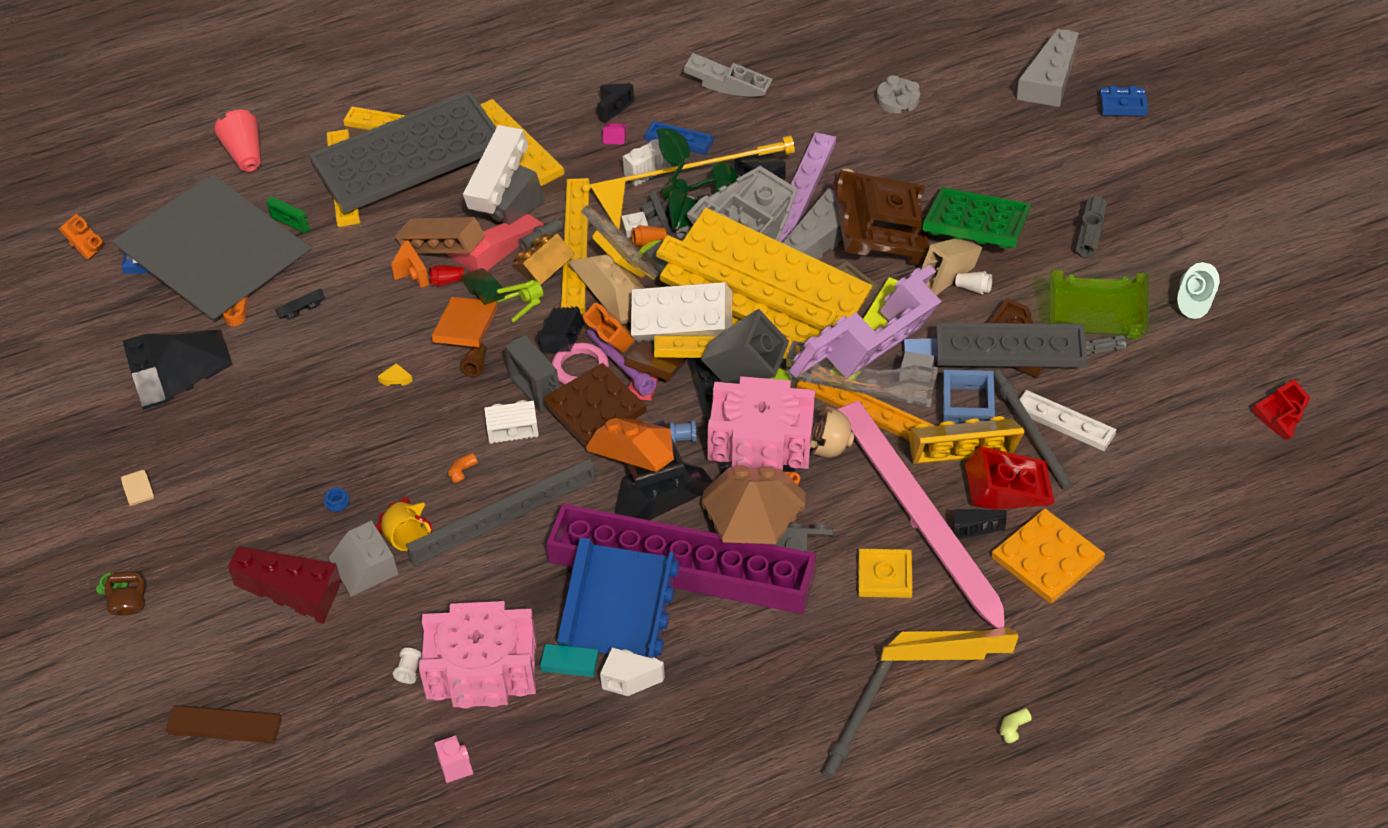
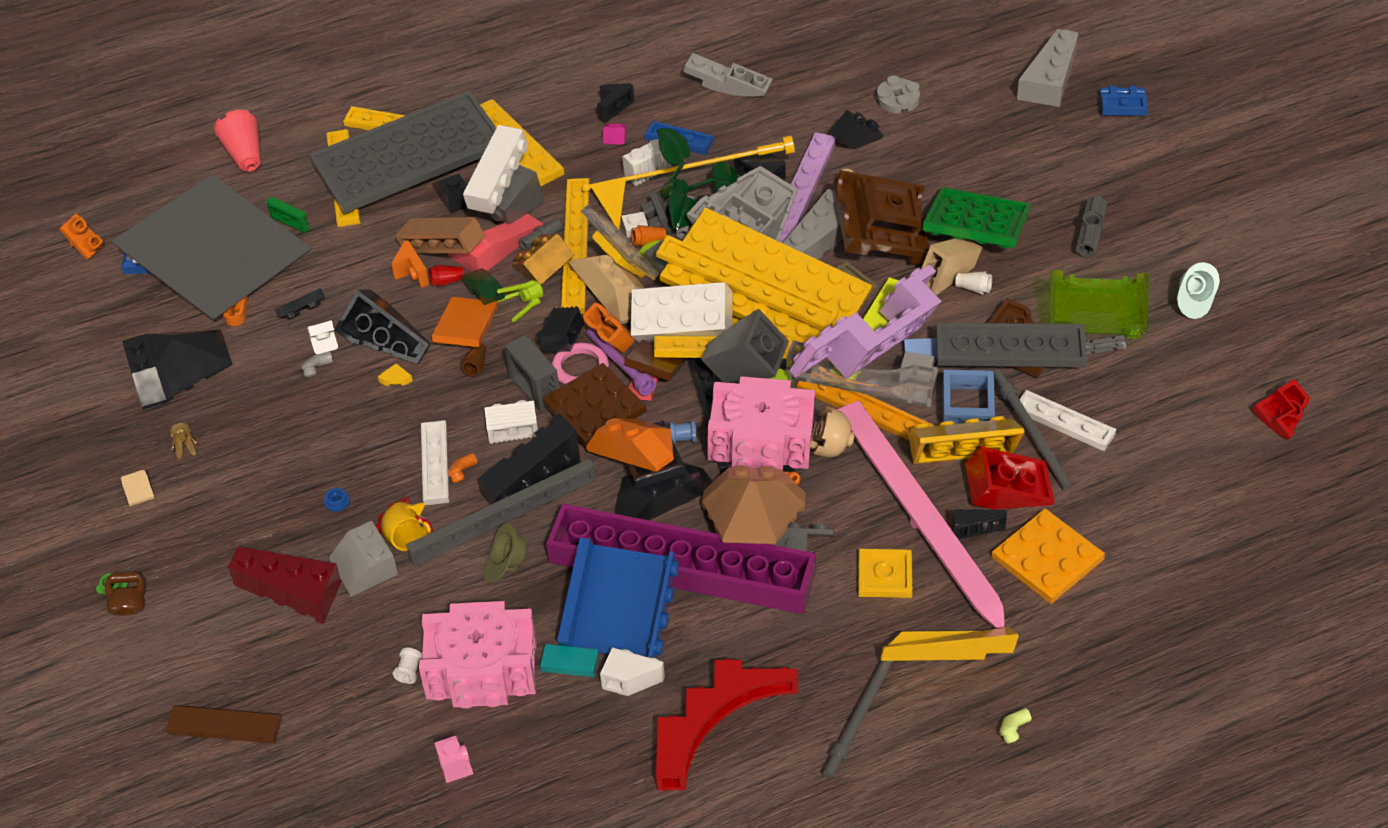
none -> pearl gold piece [170,423,197,459]
none -> light grey arm [301,351,333,377]
none -> white slope [307,321,338,354]
none -> black wedge [334,290,431,364]
none -> white tile [421,420,450,505]
none -> black slope [432,173,468,214]
none -> black wedge [478,413,581,505]
none -> olive piece [484,523,528,584]
none -> red arch [656,659,798,791]
none -> black slope [830,110,884,150]

